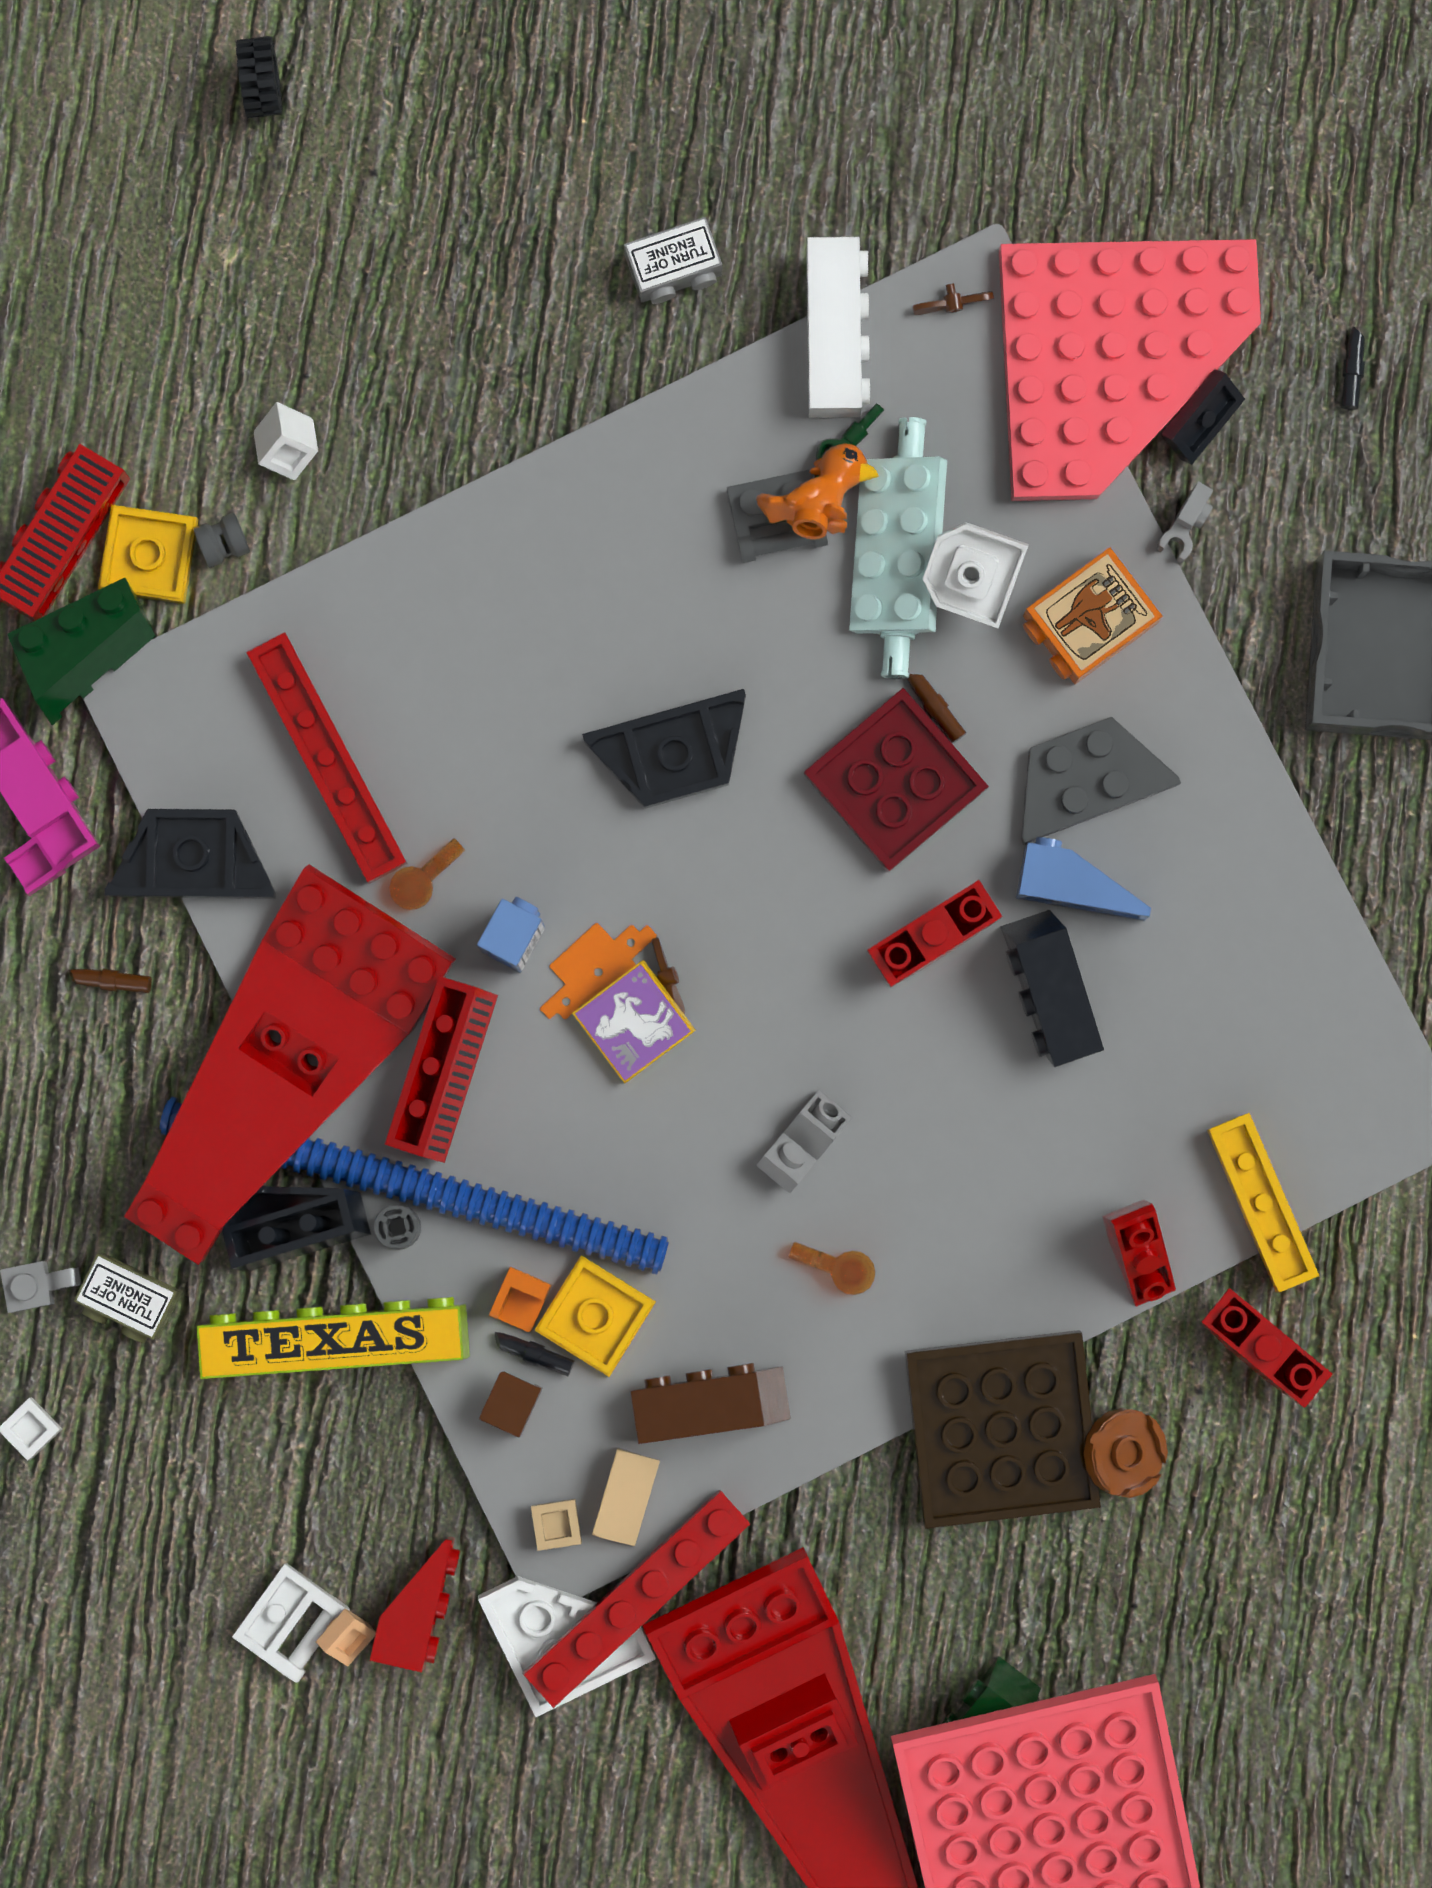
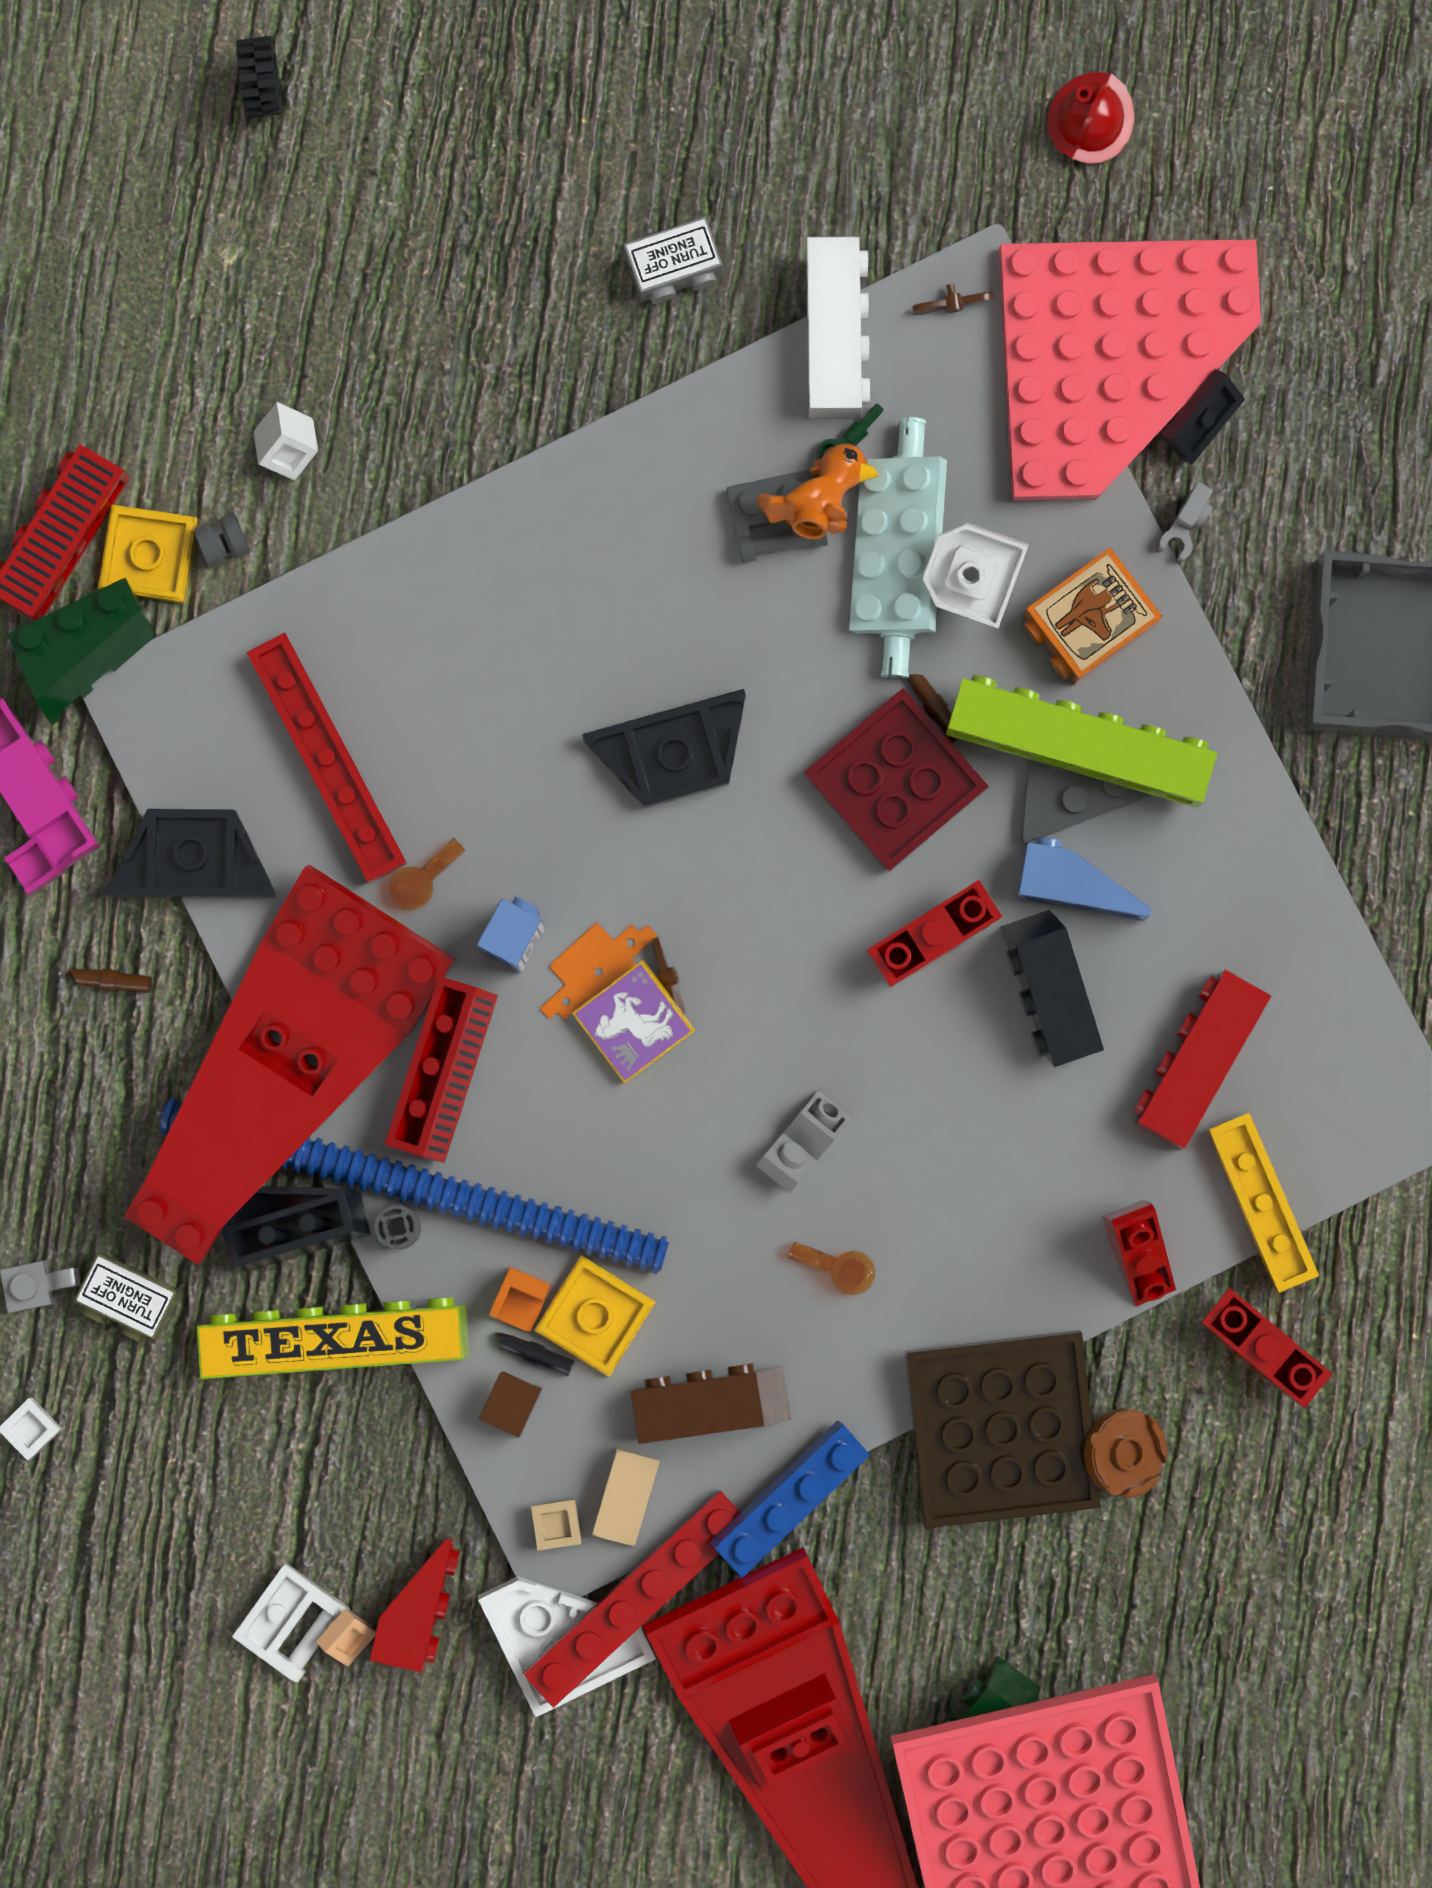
black piece [1341,327,1365,410] -> none
none -> blue plate [709,1420,870,1578]
none -> lime brick [945,675,1218,808]
none -> red helmet [1047,71,1135,164]
none -> red brick [1133,969,1272,1150]

